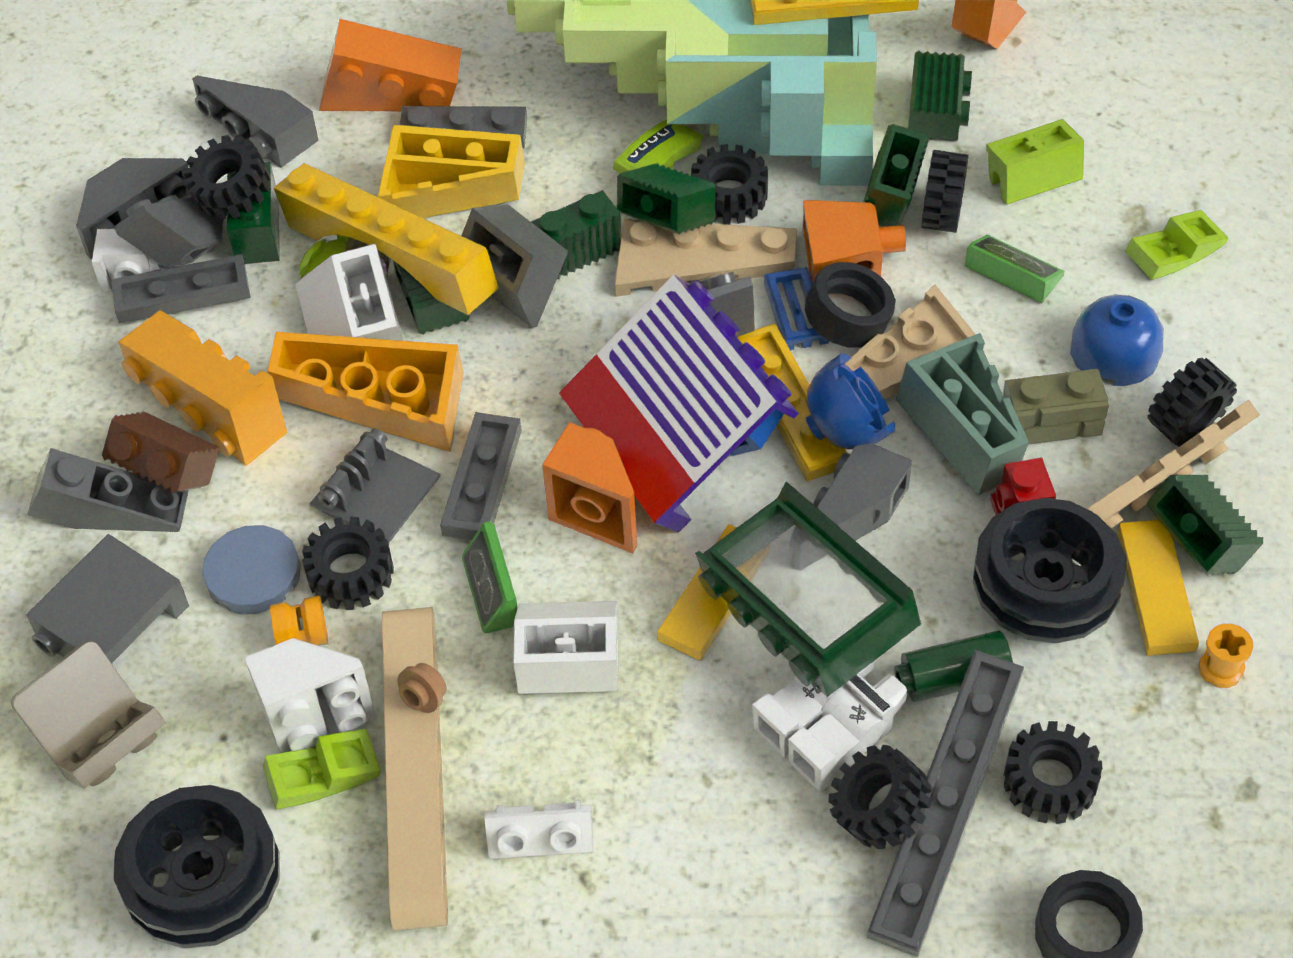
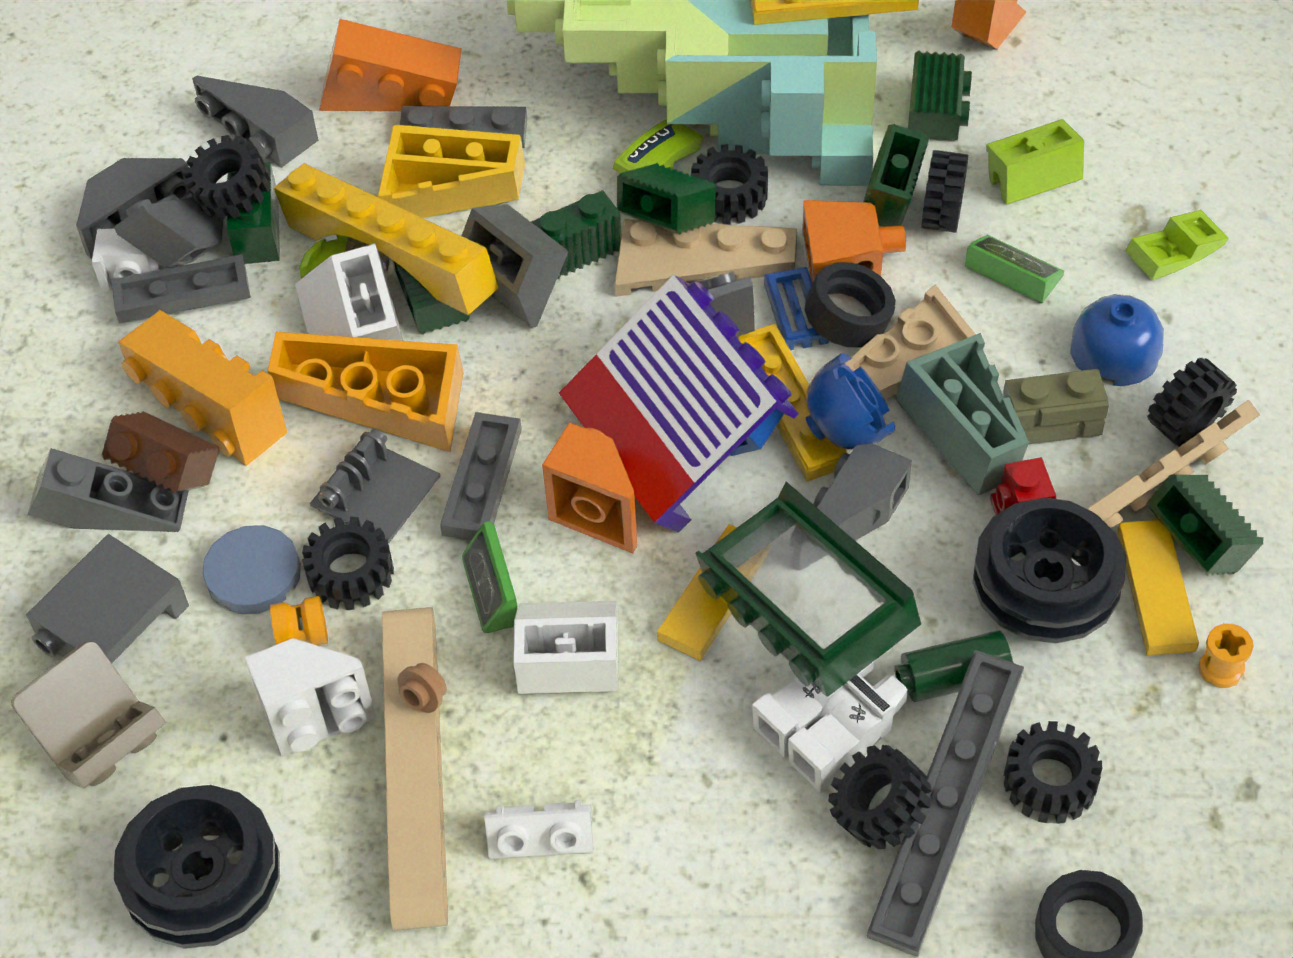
lime slope [263,728,381,810] -> none

